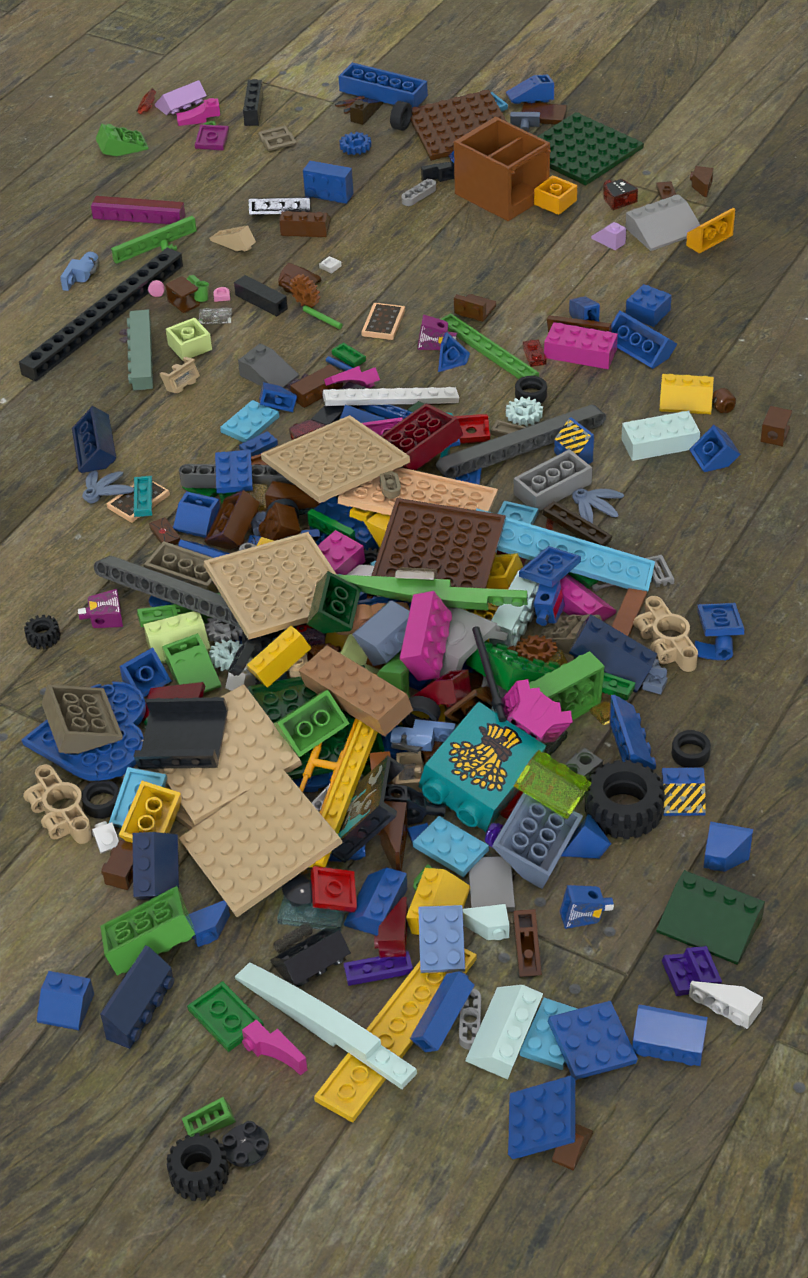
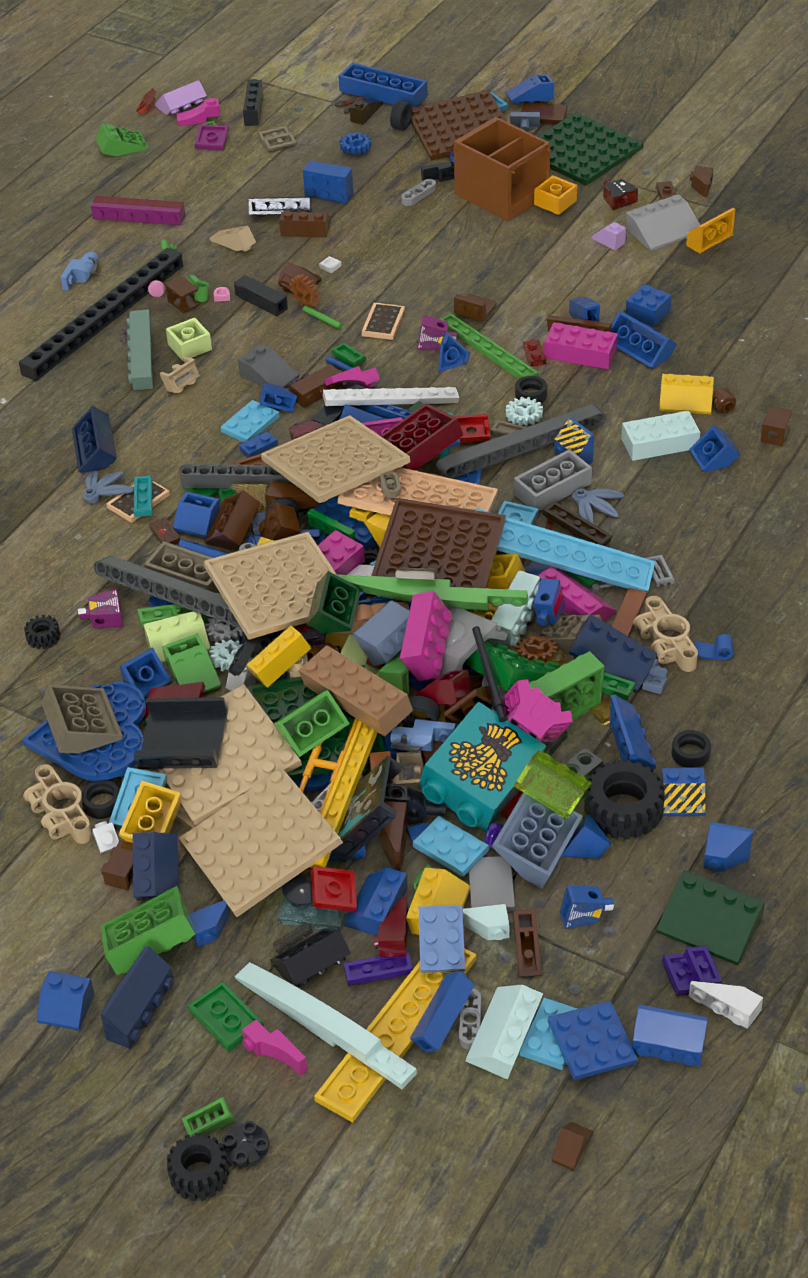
bright green plate [111,216,197,264] -> none
clear plate [198,308,232,324] -> none
blue plate [215,450,253,493] -> none
blue plate [508,1075,575,1159] -> none
blue tile [519,546,581,587] -> none
blue tile [697,603,744,636] -> none

